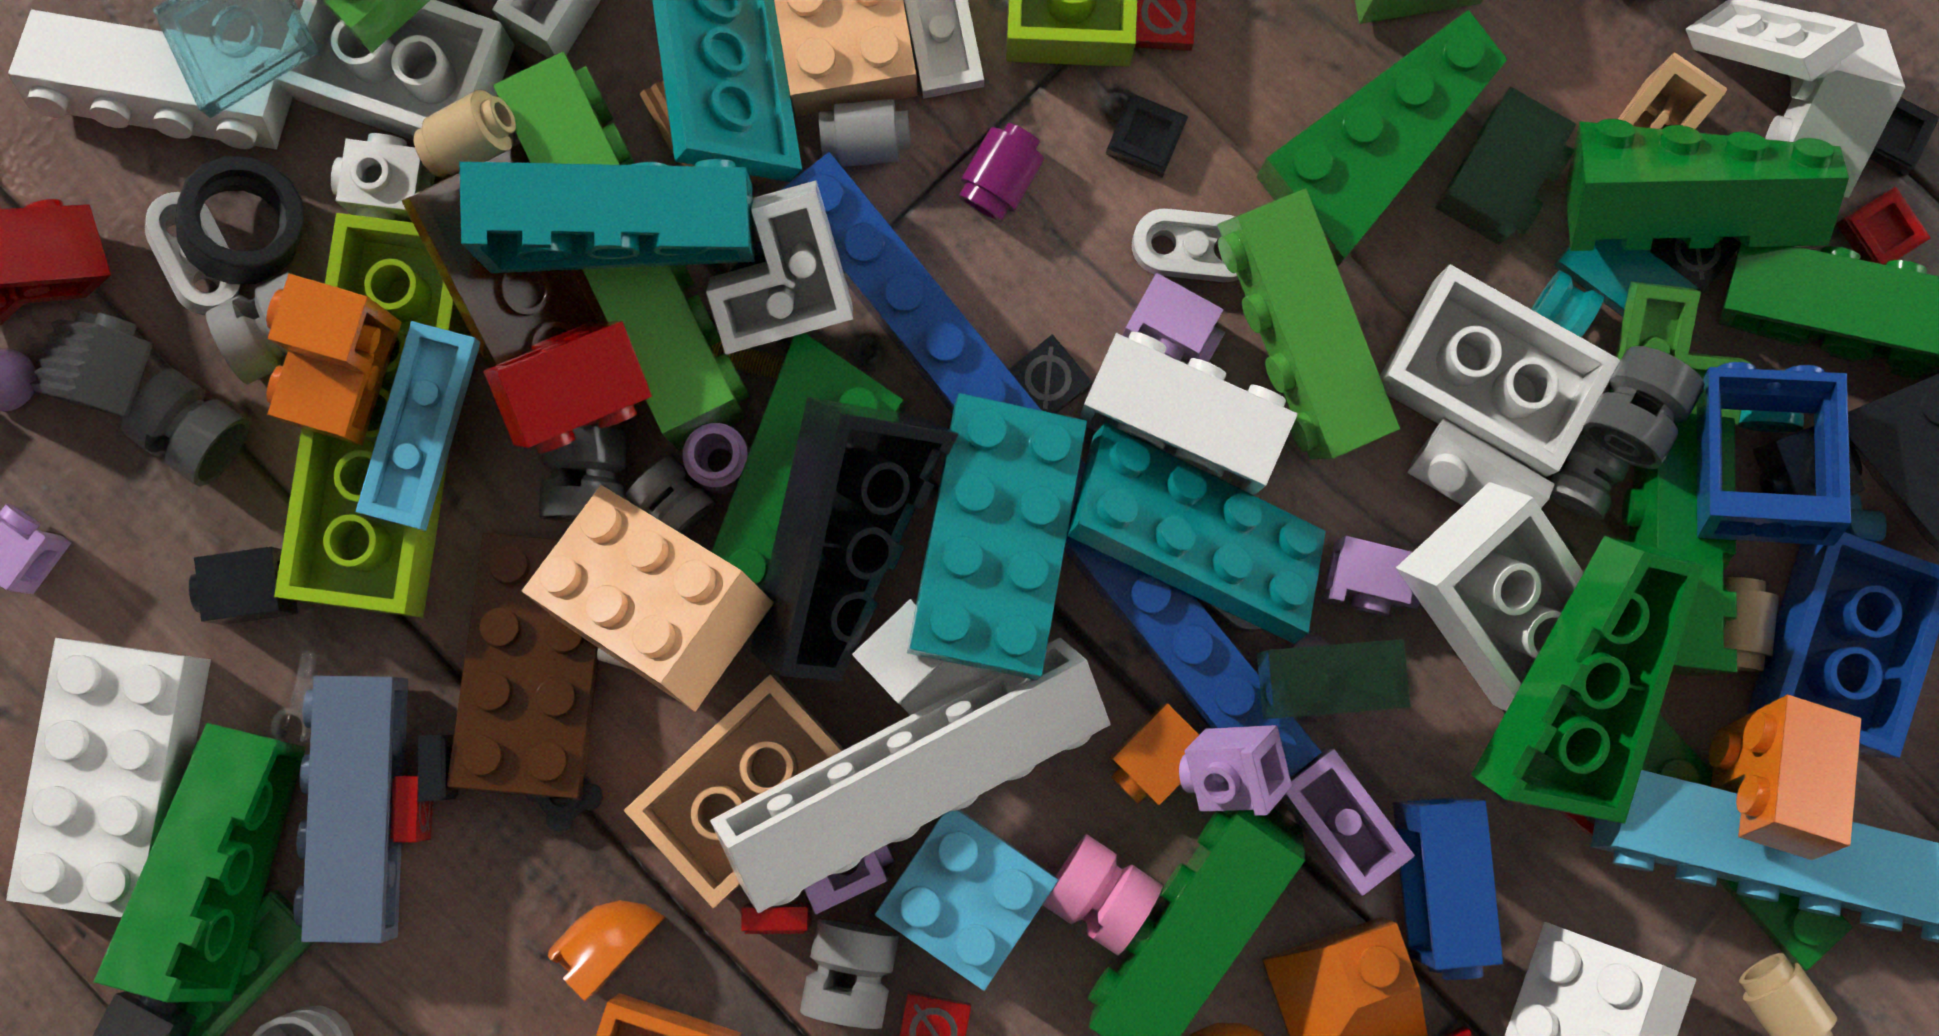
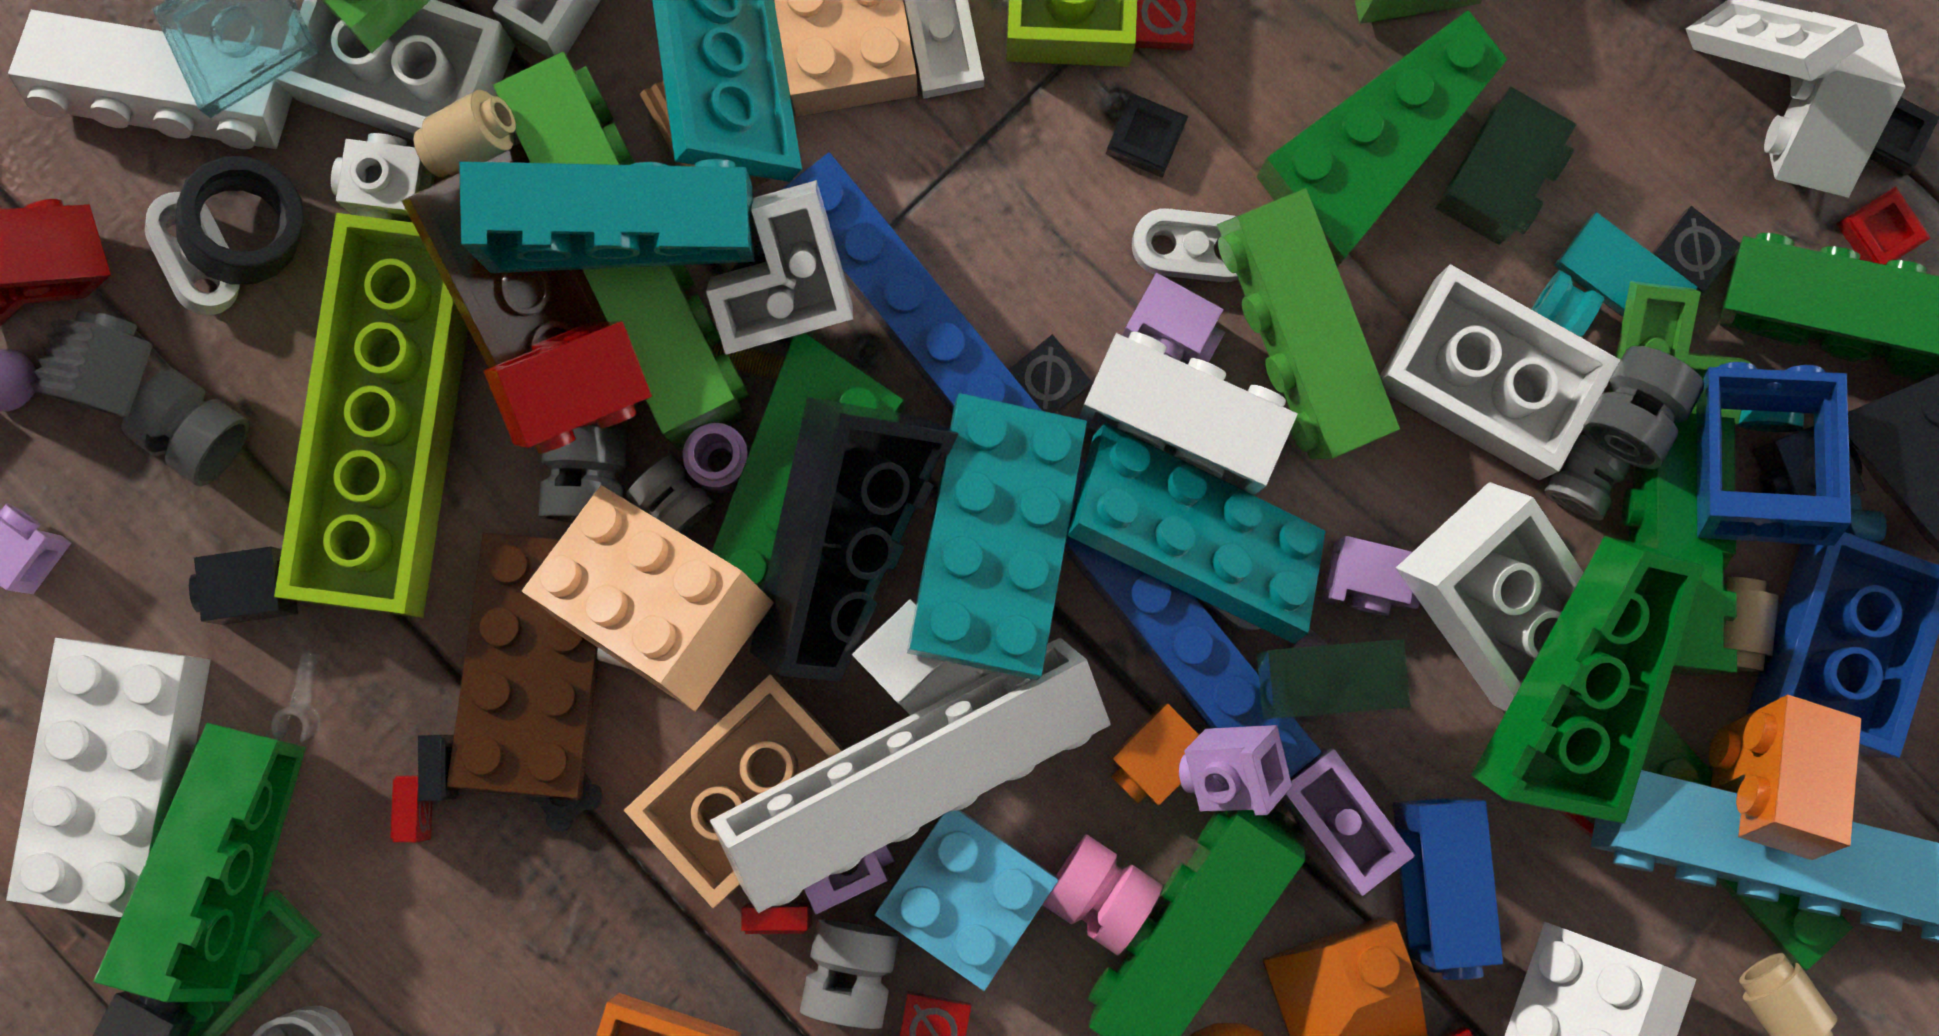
light grey wheel [206,271,294,385] -> none
orange brick [266,274,402,446] -> none
sand blue brick [293,676,408,943] -> none
medium azure plate [355,321,481,531] -> none
orange brick [548,900,666,1001] -> none
light grey brick [819,99,911,167] -> none
magenta brick [958,123,1045,222] -> none
white plate [1407,418,1555,508] -> none
green wedge [1565,119,1849,251] -> none
light nougat slope [1618,52,1727,129] -> none

